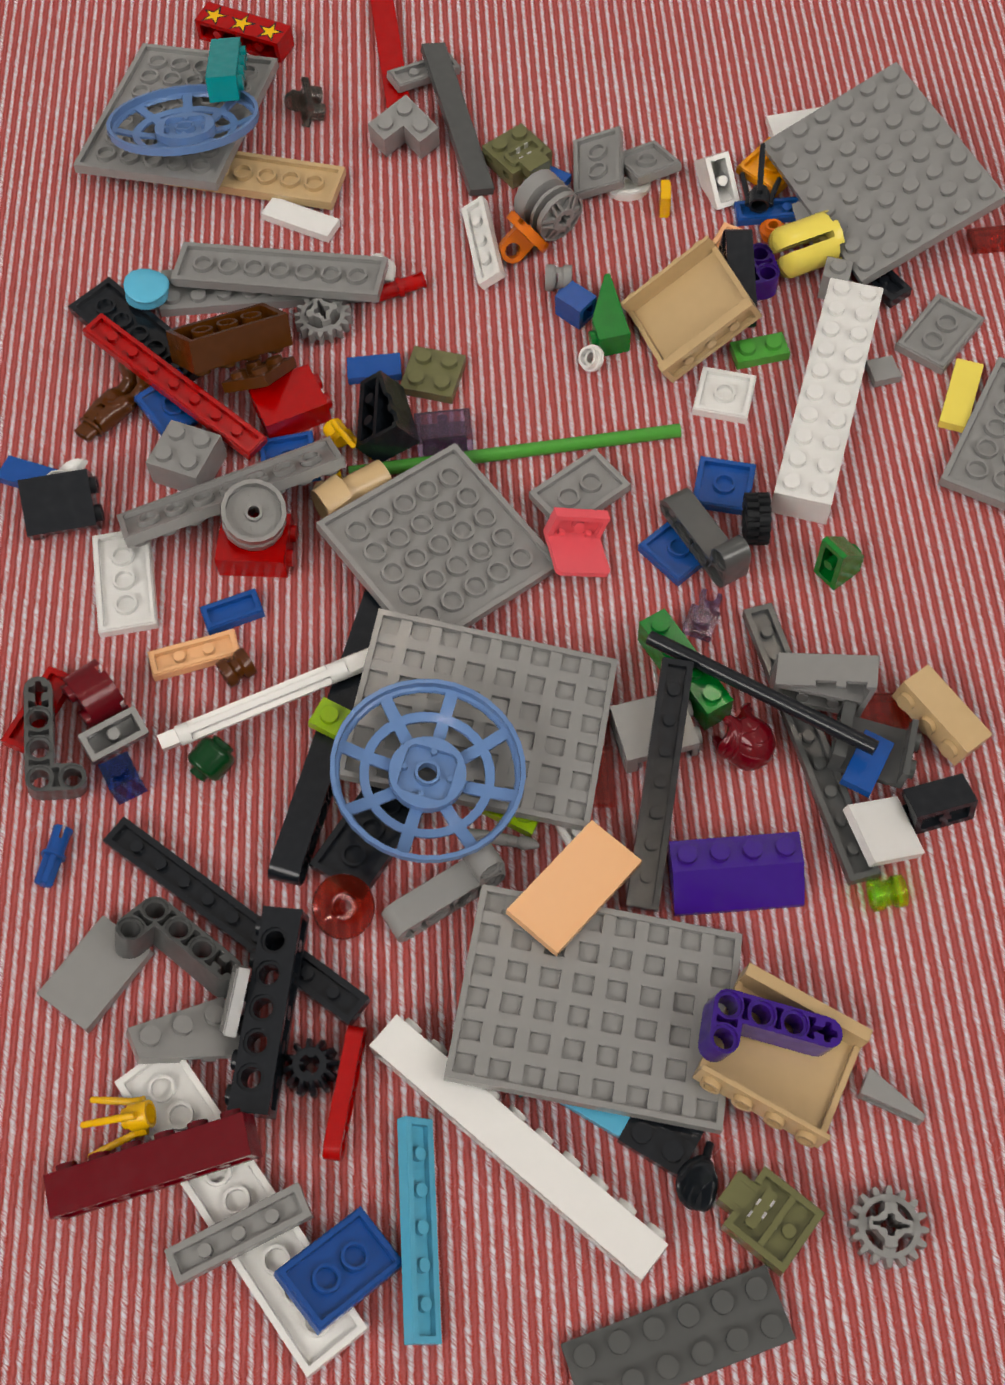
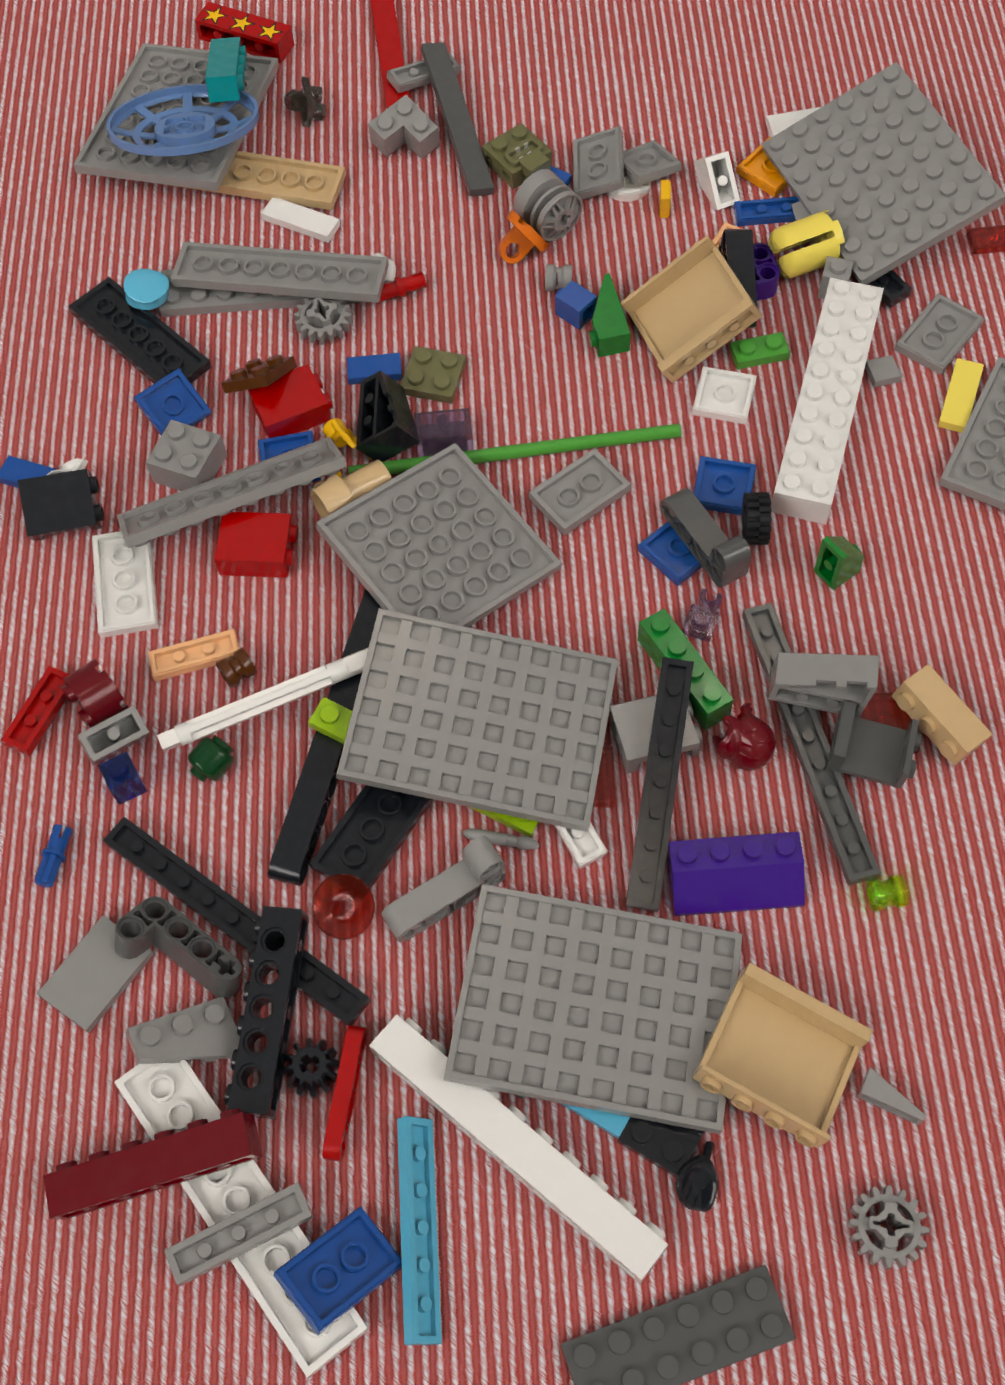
dark grey beam [23,676,88,800] -> none
reddish brown piece [74,362,150,443] -> none
yellow plant [80,1096,157,1157] -> none
red tile [82,313,267,460] -> none
reddish brown brick [165,303,293,376] -> none
blue tile [199,588,265,635] -> none
light grey tile [219,964,251,1038] -> none
light grey wheel [221,479,287,551] -> none
medium blue dish [330,679,526,863] -> none
white plate [461,195,505,290] -> none
light nougat tile [506,820,642,957] -> none
coral bracket [543,507,610,577] -> none
white plate [578,344,604,372] -> none
black piece [646,630,880,755] -> none
dark purple beam [698,989,843,1062] -> none
olive piece [716,1166,825,1276] -> none
black plant [740,143,782,213] -> none
orange plate [759,219,784,243] -> none
blue tile [839,729,895,798] -> none
white tile [843,796,925,867] -> none
black hinge [902,773,978,834] -> none

